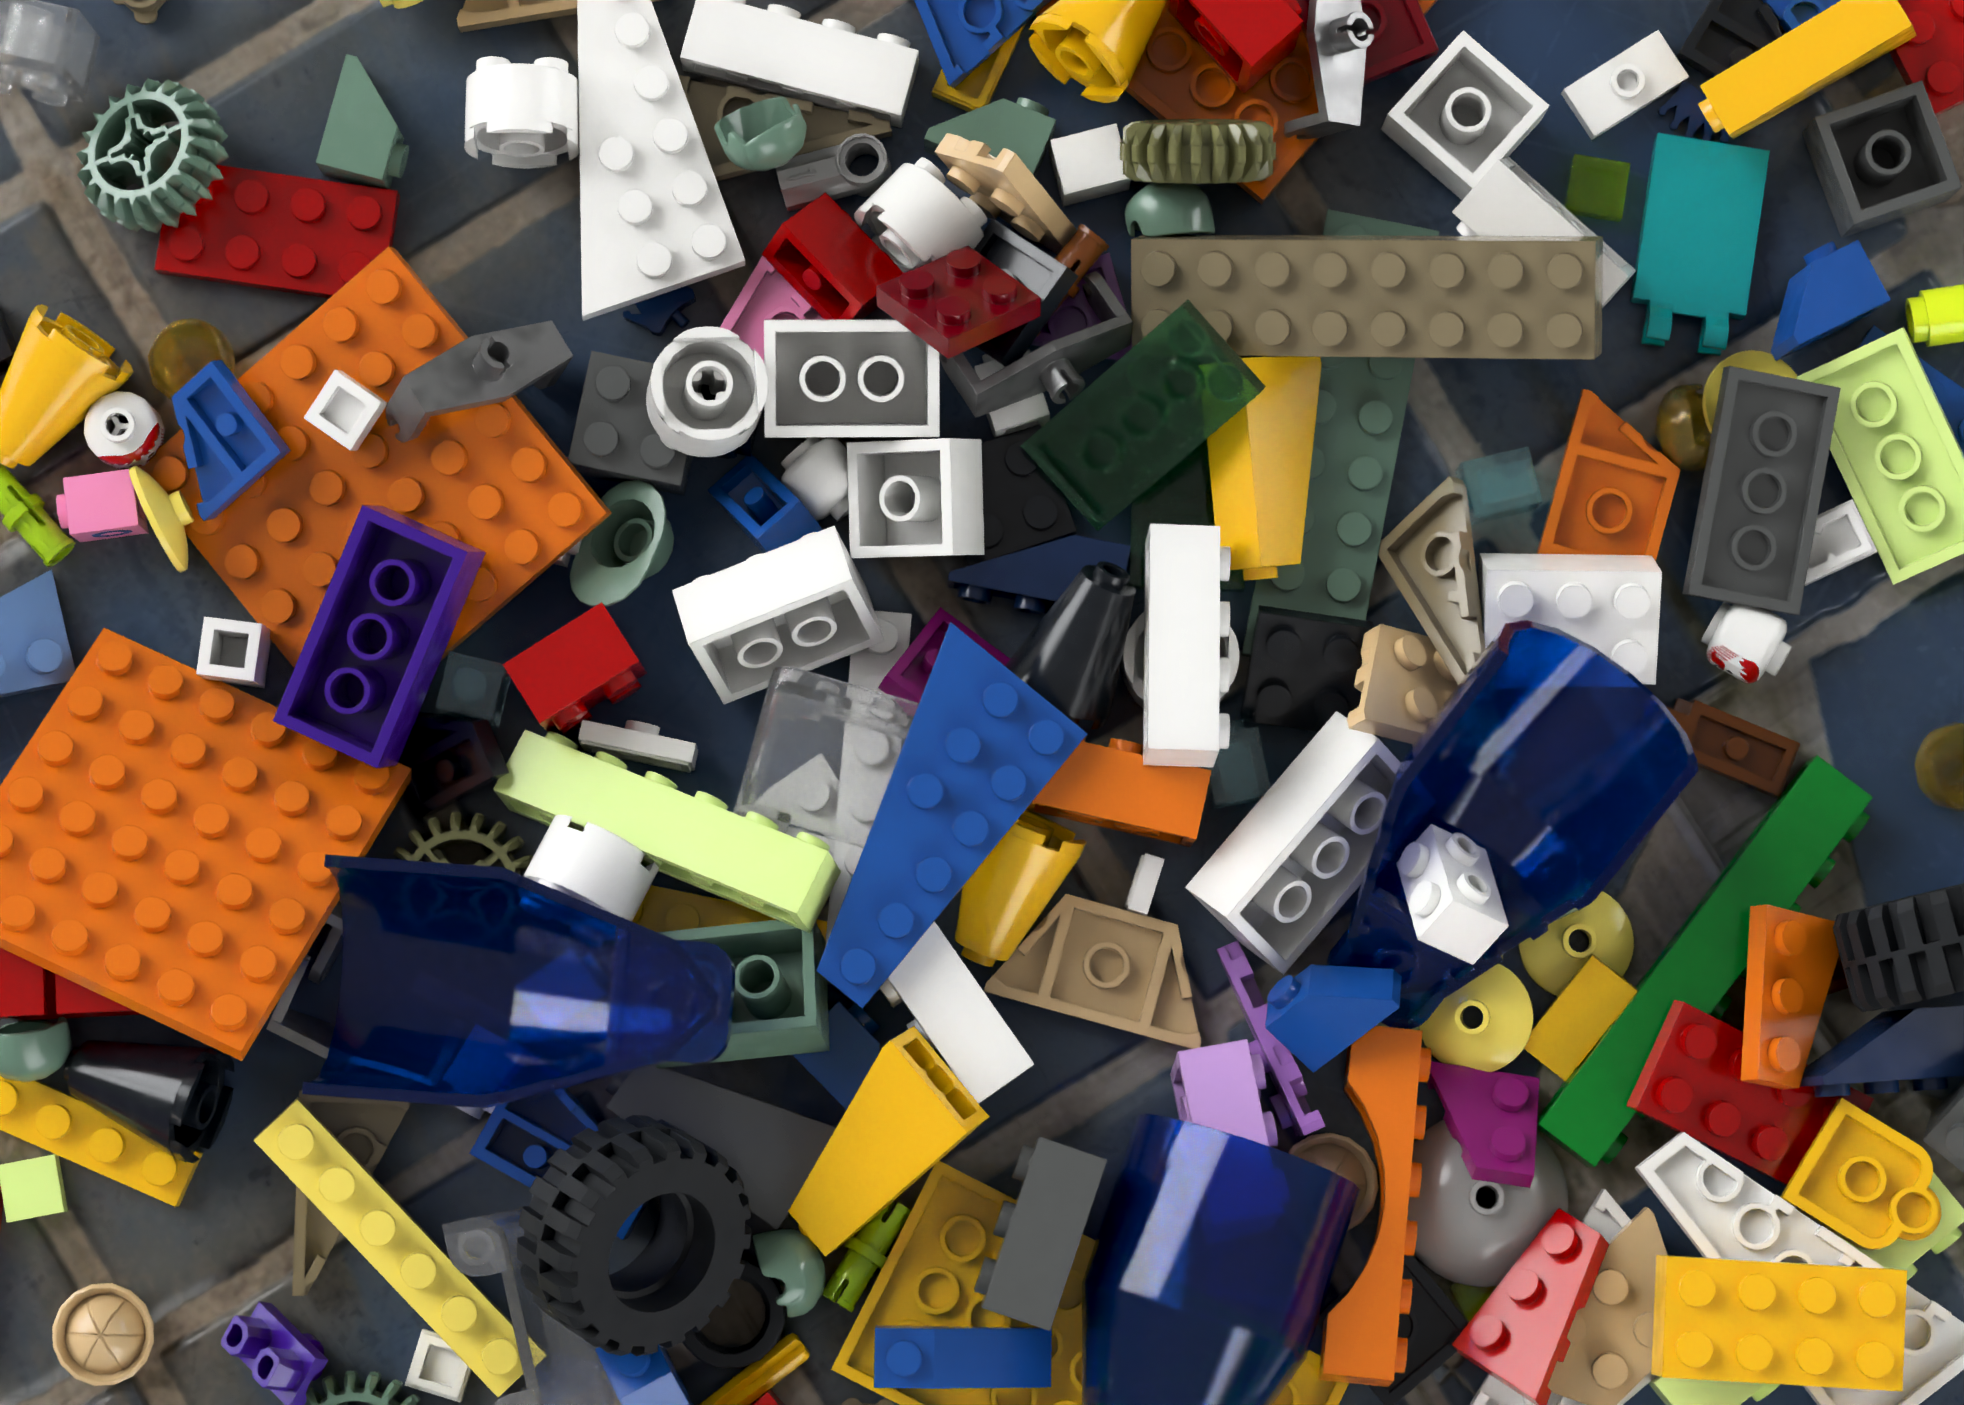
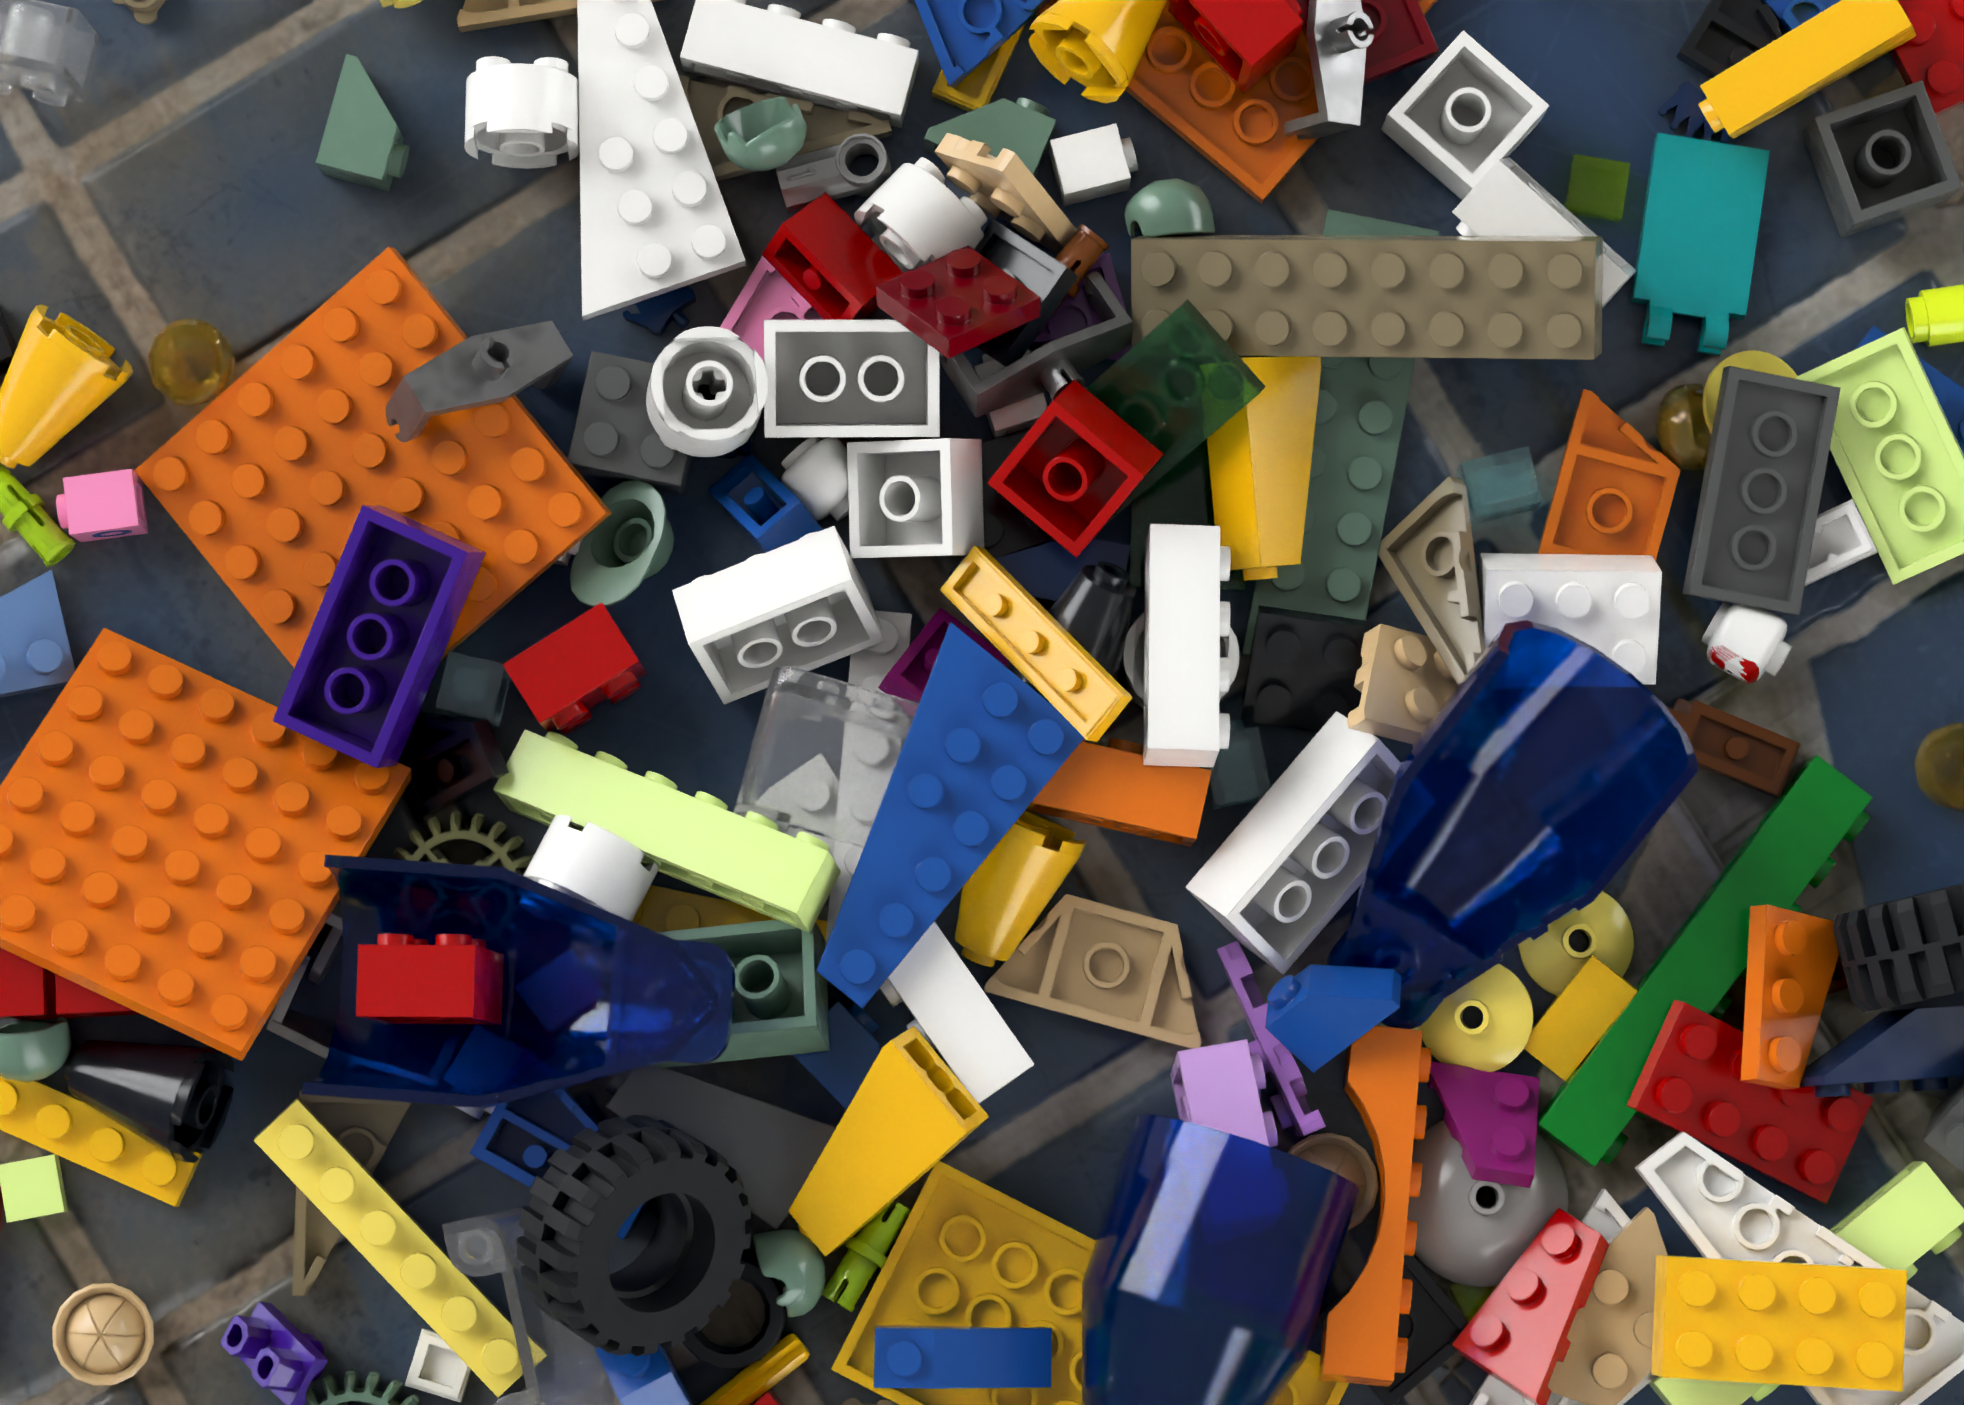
sand green gear [76,78,229,233] -> none
white head [84,391,165,470] -> none
light yellow dish [129,466,195,573] -> none
red plate [154,165,400,298] -> none
blue wing [172,359,291,521] -> none
white brick [196,616,271,688] -> none
white plate [304,370,388,451] -> none
white plate [578,720,698,773] -> none
dark grey brick [974,1137,1107,1331] -> none
olive gear [1120,119,1276,184] -> none
white tile [1124,853,1165,916] -> none
white brick [1396,824,1509,965] -> none
white plate [1561,30,1689,140] -> none
blue slope [1771,240,1891,361] -> none
yellow plate [1780,1098,1941,1250] -> none
none -> red brick [356,933,504,1025]
none -> yellow tile [940,545,1133,742]
none -> red brick [987,379,1164,558]

